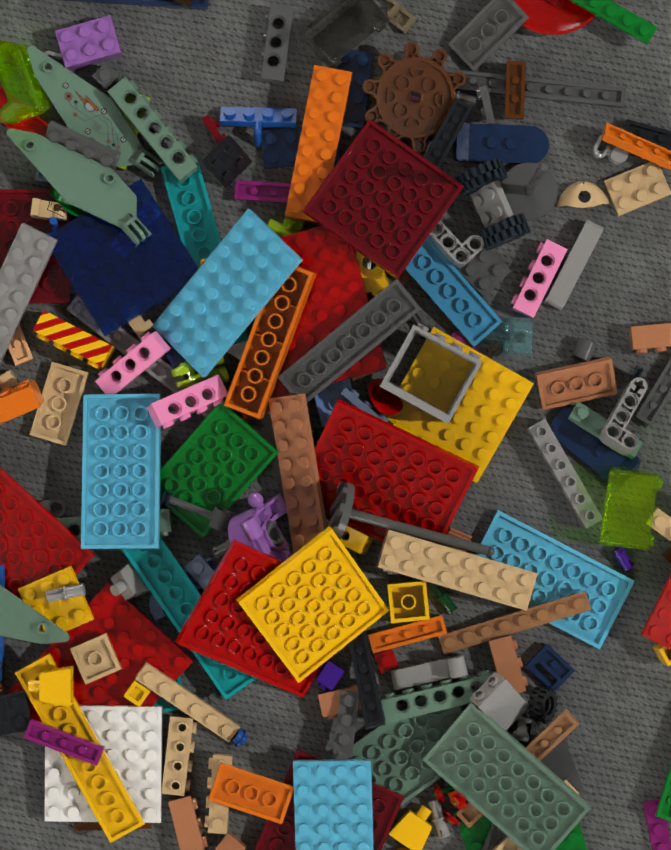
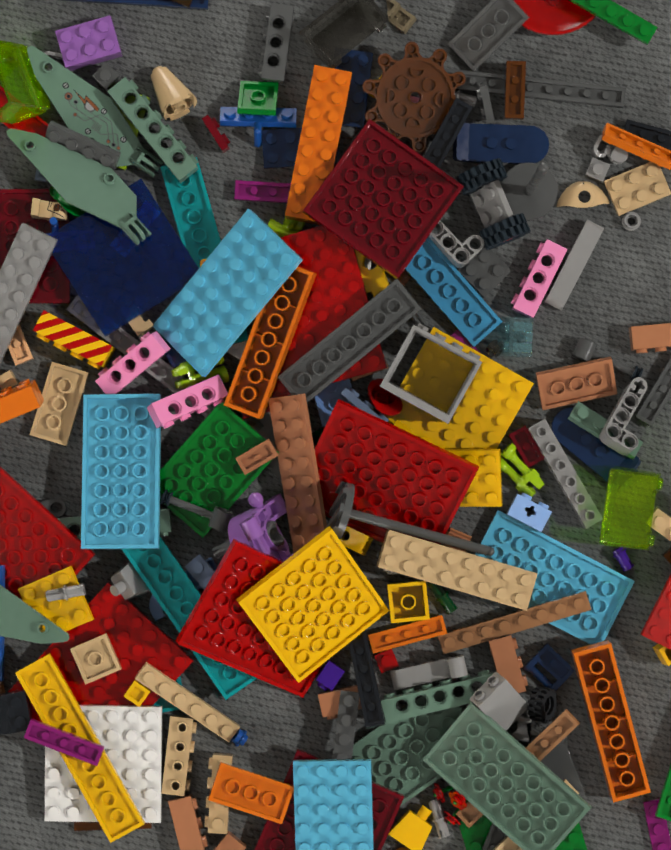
yellow torso [28,666,74,706] -> none
black plate [201,135,252,188] -> none
none -> tan cone [150,66,197,121]
none -> nougat plate [235,439,279,475]
none -> green plate [237,81,279,116]
none -> yellow plate [444,449,503,507]
none -> lime piece [501,443,545,497]
none -> light blue brick [506,492,552,532]
none -> dark red plate [509,425,545,468]
none -> orange brick [571,640,651,803]
none -> light grey plate [585,157,610,183]
none -> light grey plate [622,212,641,231]

